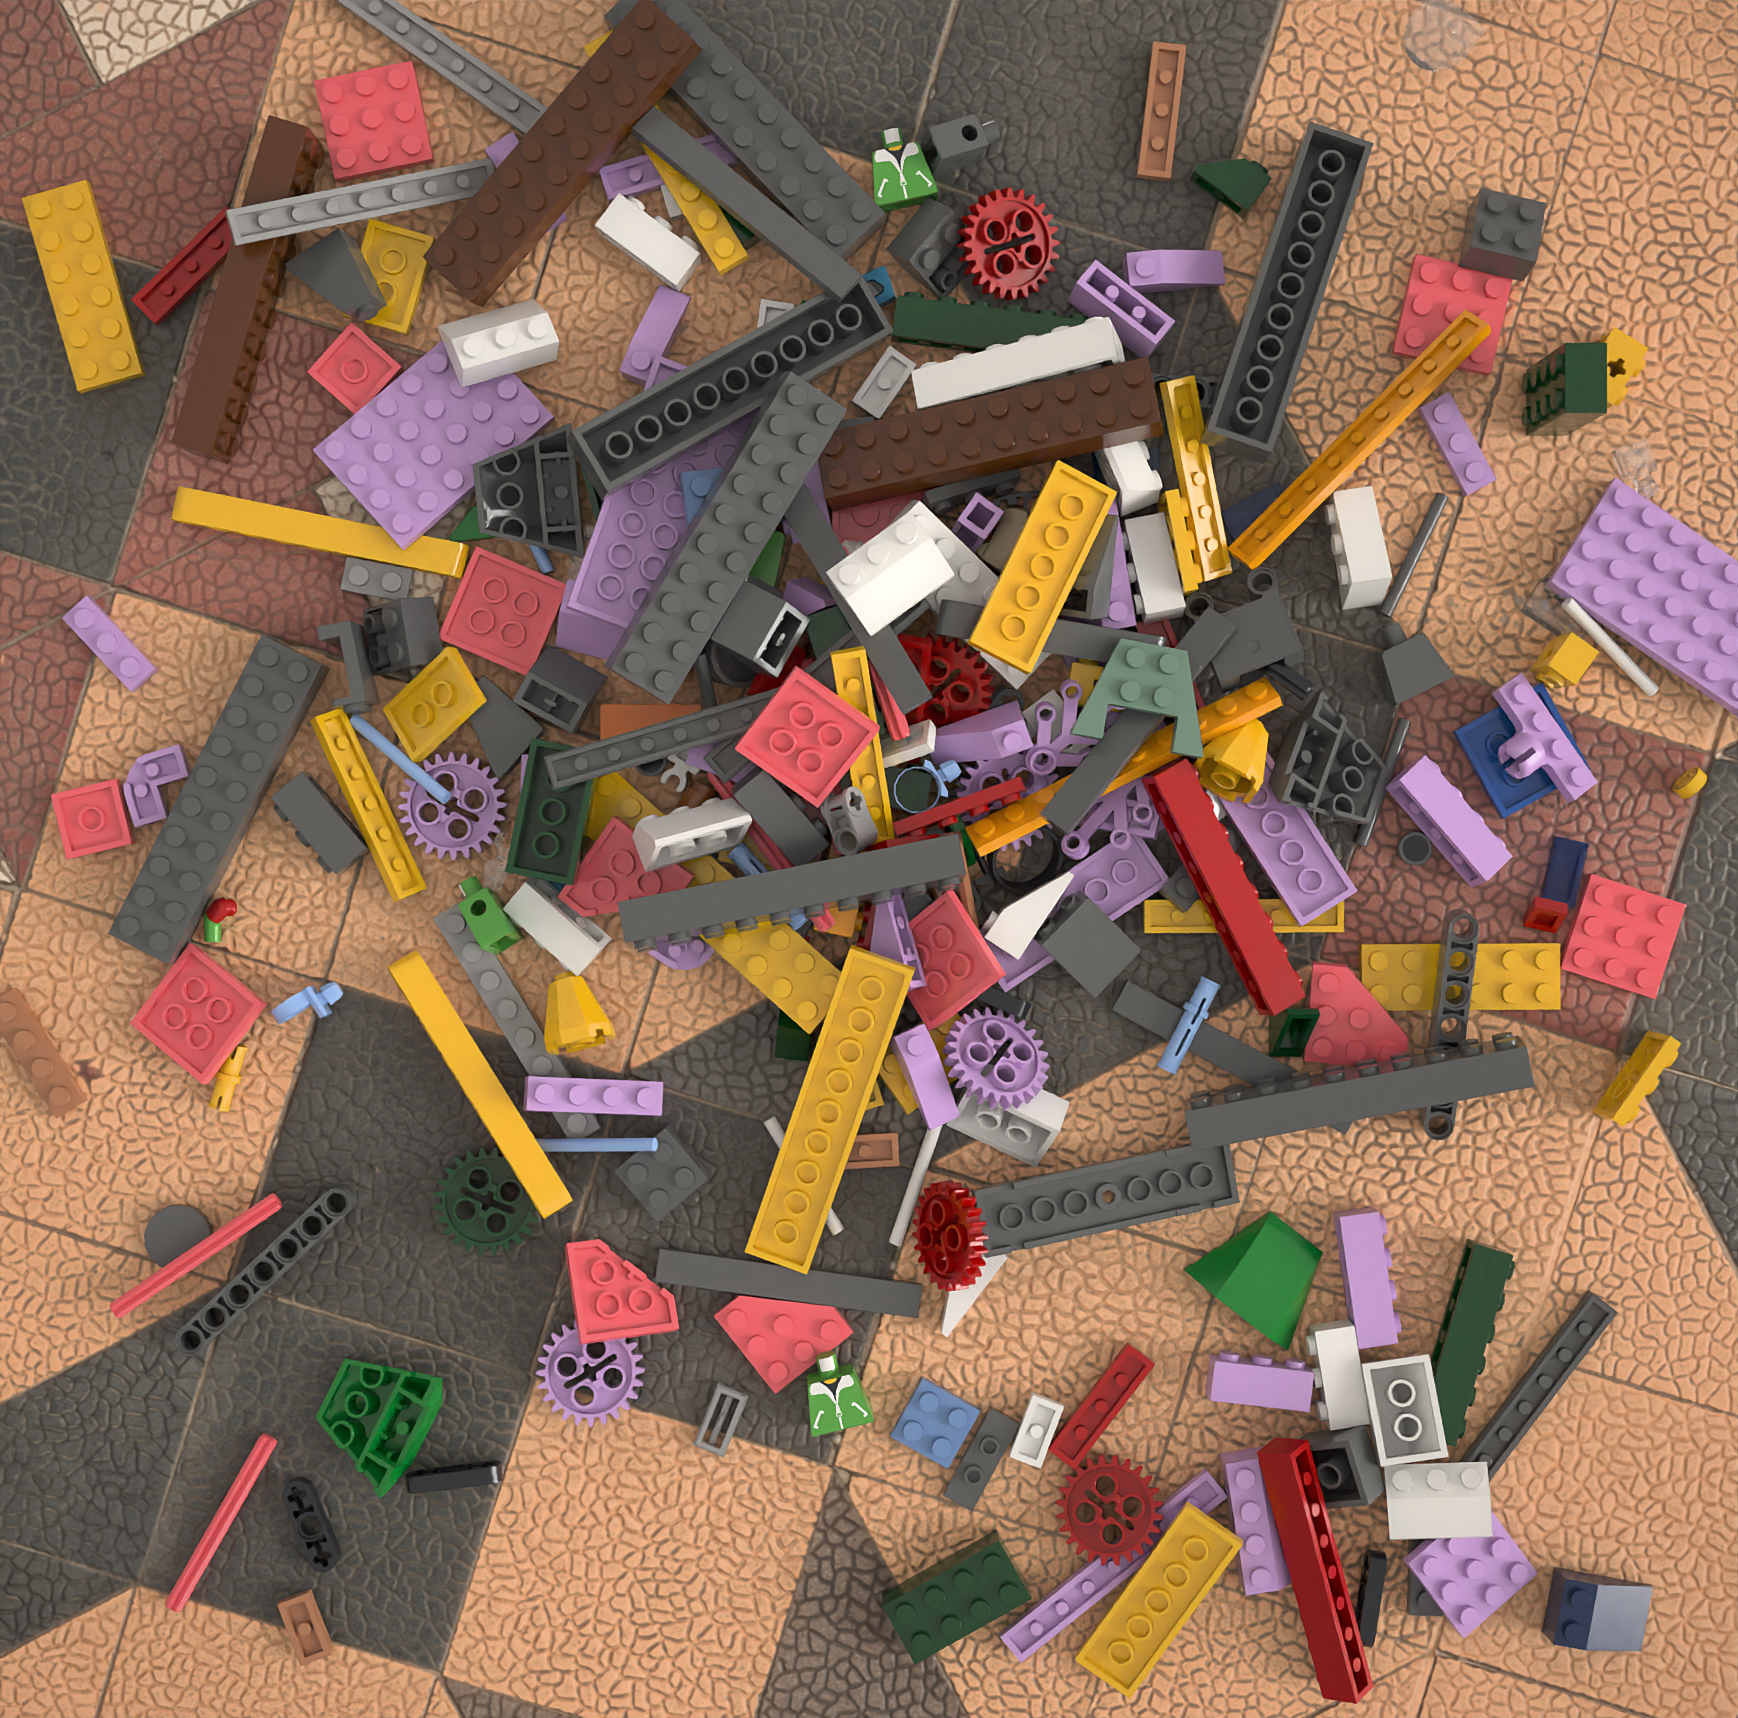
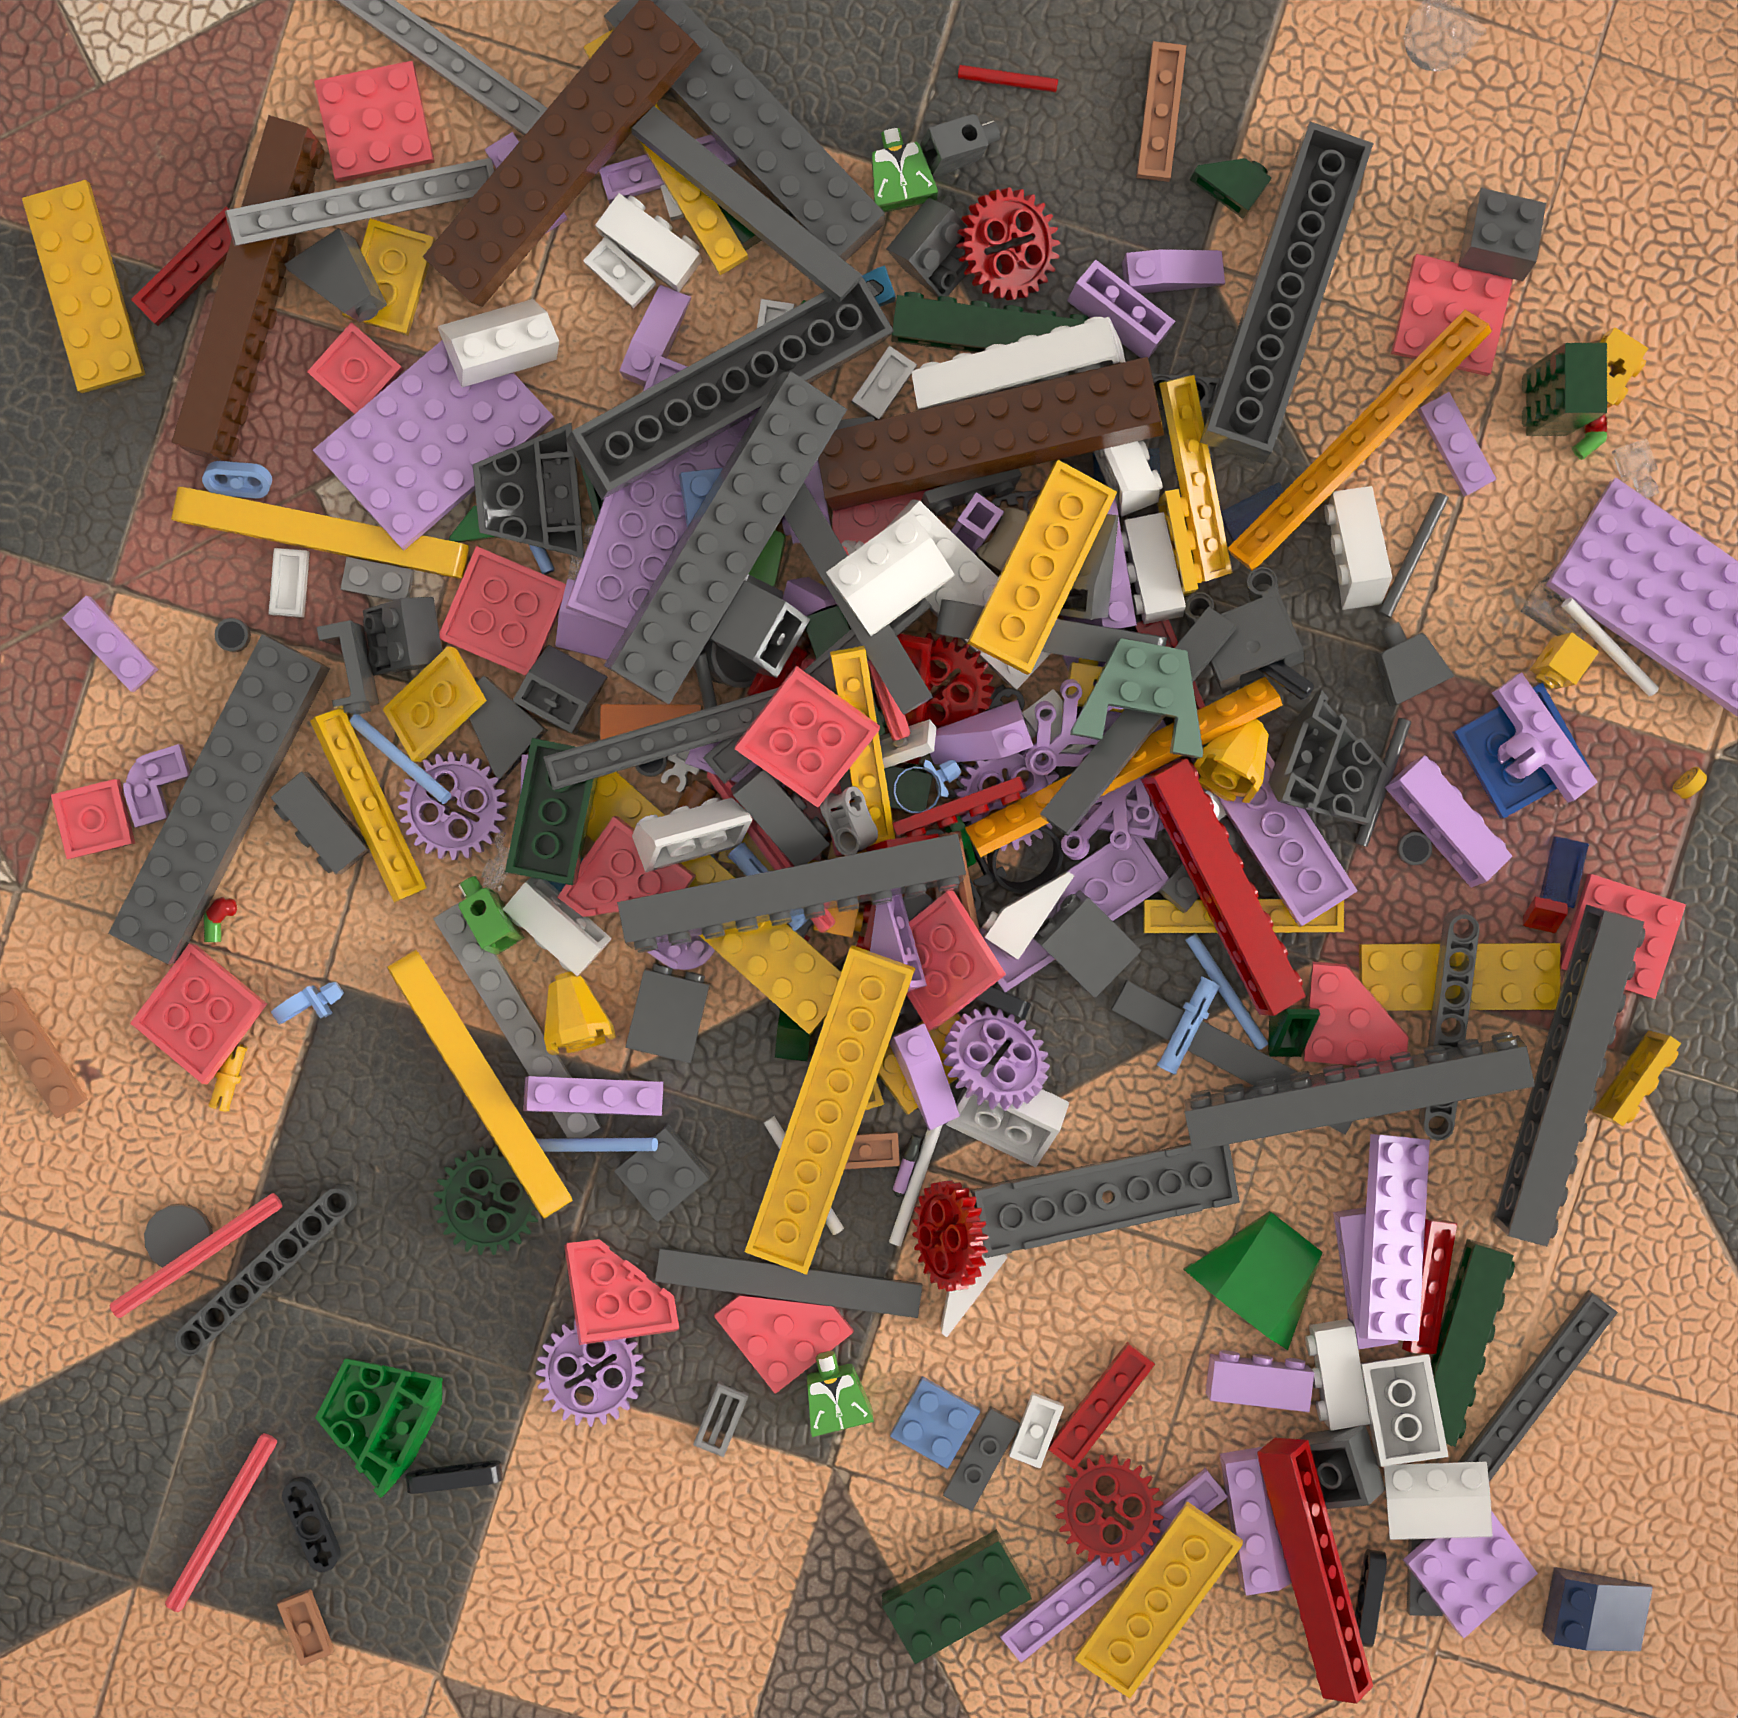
none -> light blue plate [202,461,272,499]
none -> tile [215,618,251,652]
none -> white tile [269,548,310,618]
none -> white plate [583,236,656,309]
none -> dark grey panel [625,964,711,1063]
none -> piece [893,1134,921,1197]
none -> red bar [958,65,1058,93]
none -> light blue bar [1185,933,1269,1050]
none -> plate [1359,1134,1430,1341]
none -> red plate [1402,1219,1457,1354]
none -> dark grey brick [1493,905,1645,1247]
none -> bright green arm [1572,414,1608,460]

